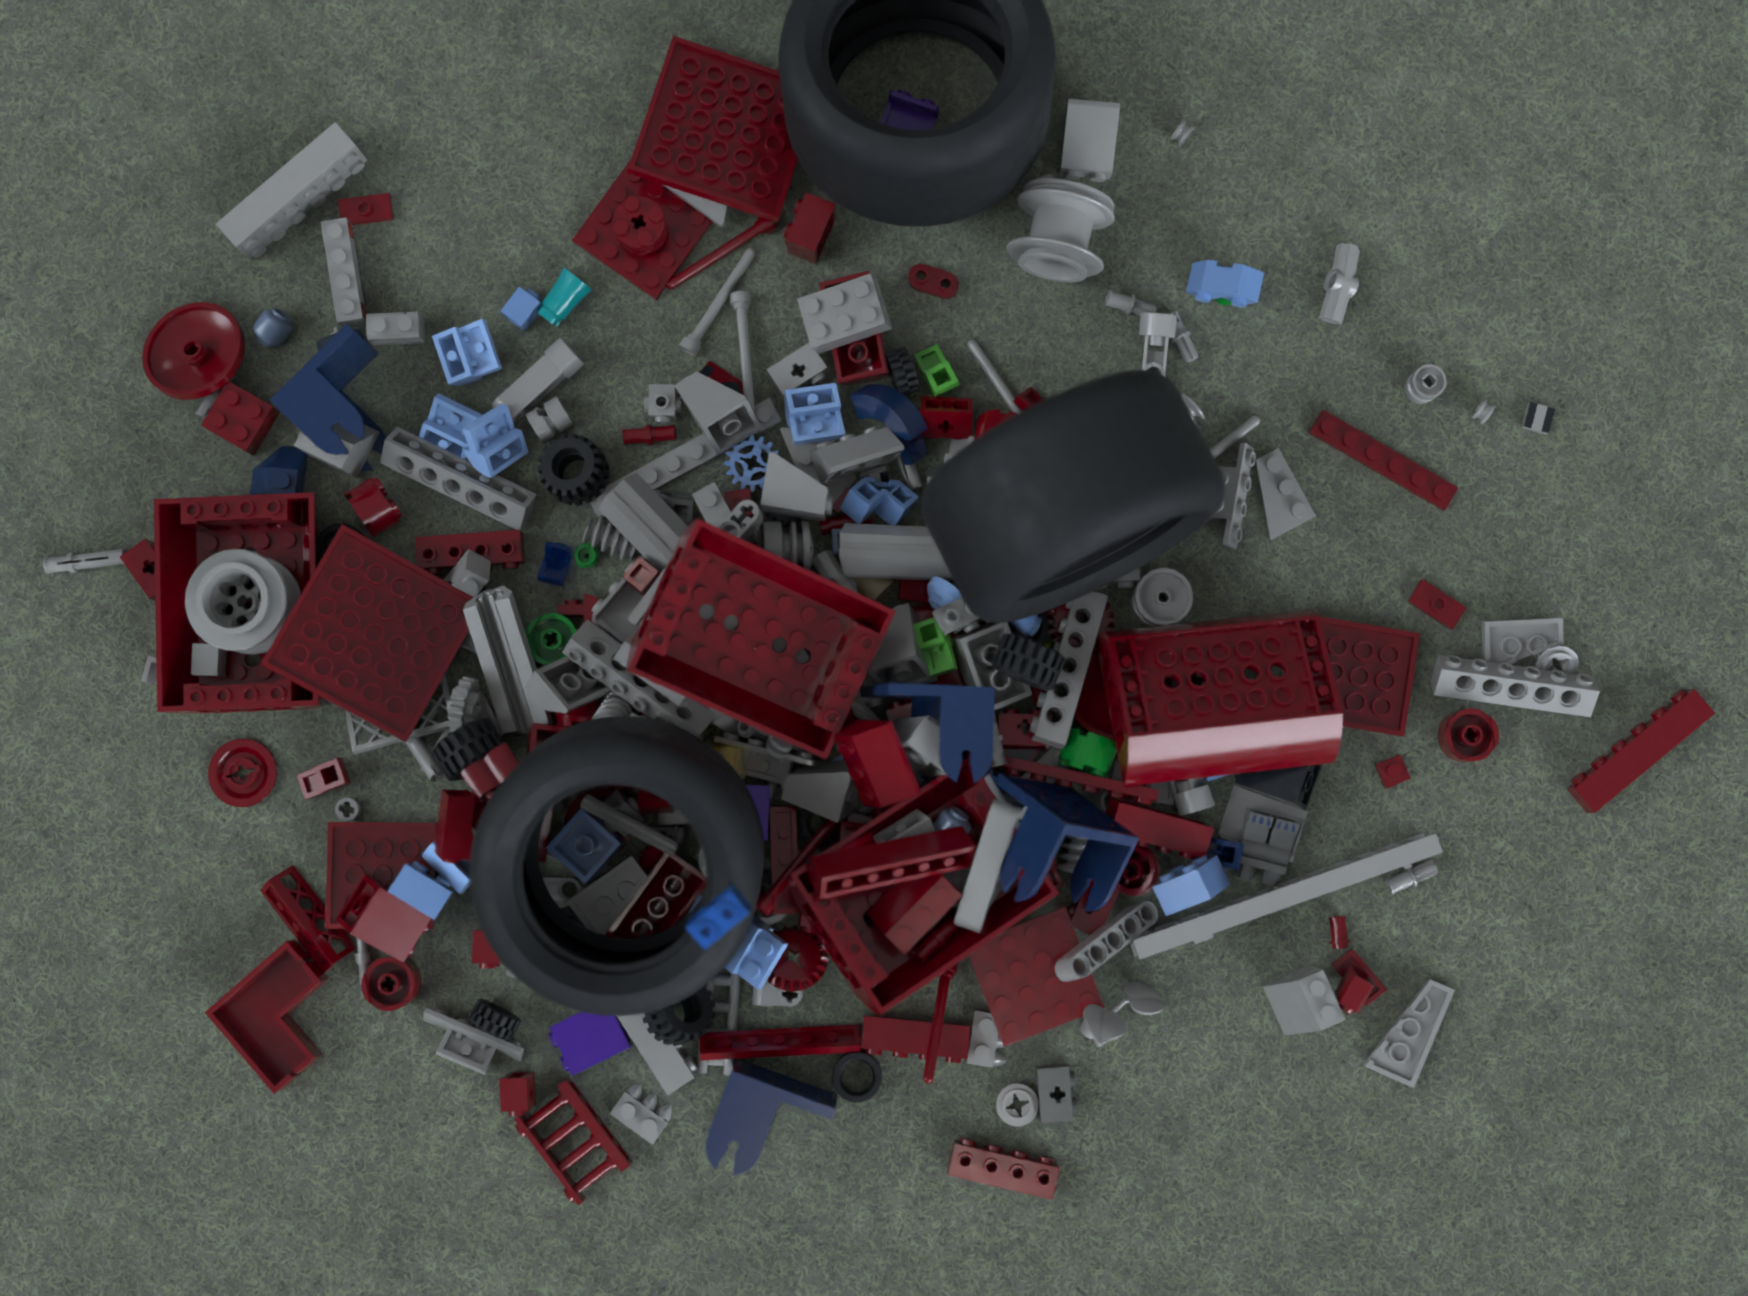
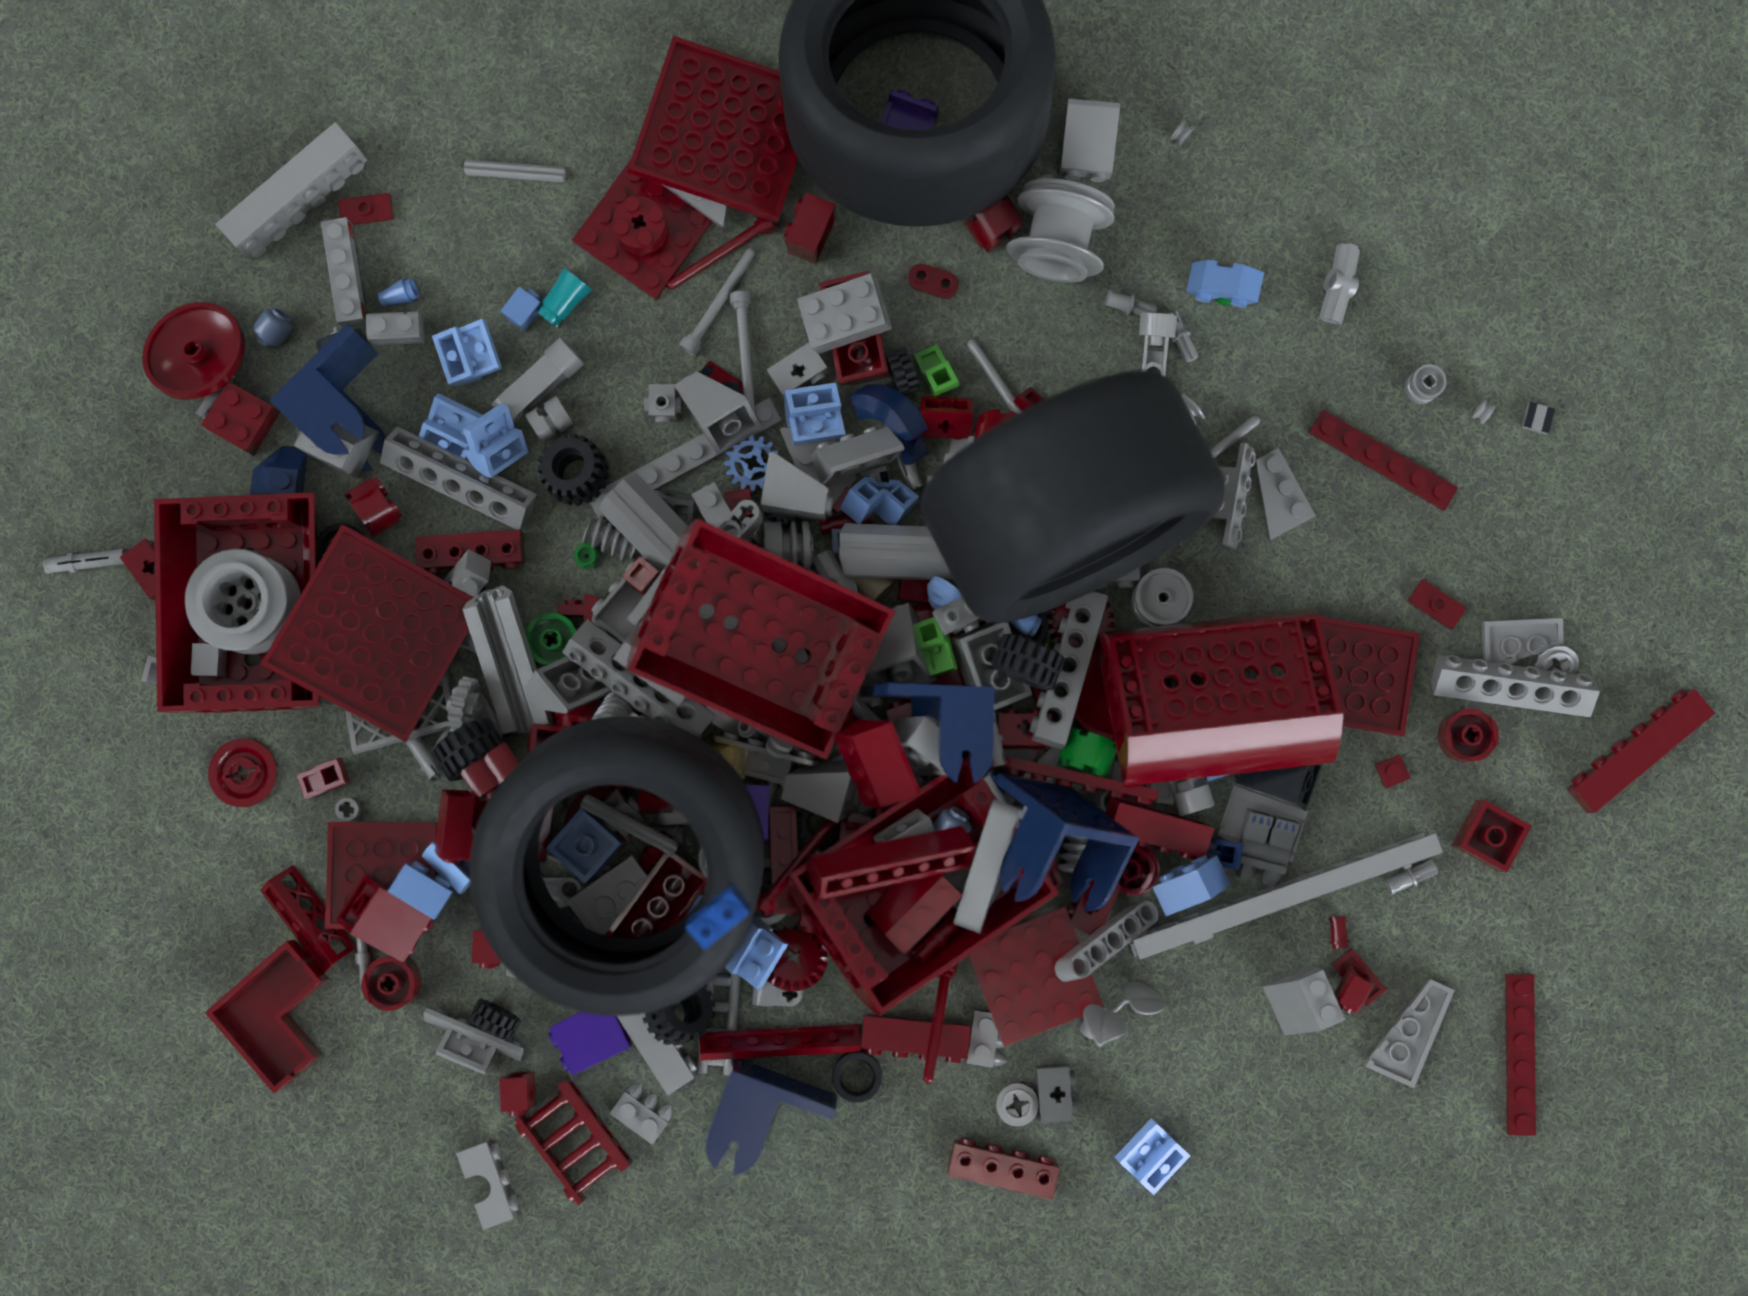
clear blue bracket [537,542,572,587] -> none
dark red pin [622,424,677,446] -> none
none -> medium blue cone [378,278,419,307]
none -> light grey arch [456,1138,519,1230]
none -> light grey axle [464,160,566,182]
none -> dark red brick [964,195,1024,253]
none -> light blue brick [1115,1118,1190,1195]
none -> dark red brick [1452,800,1532,872]
none -> dark red plate [1505,974,1536,1136]

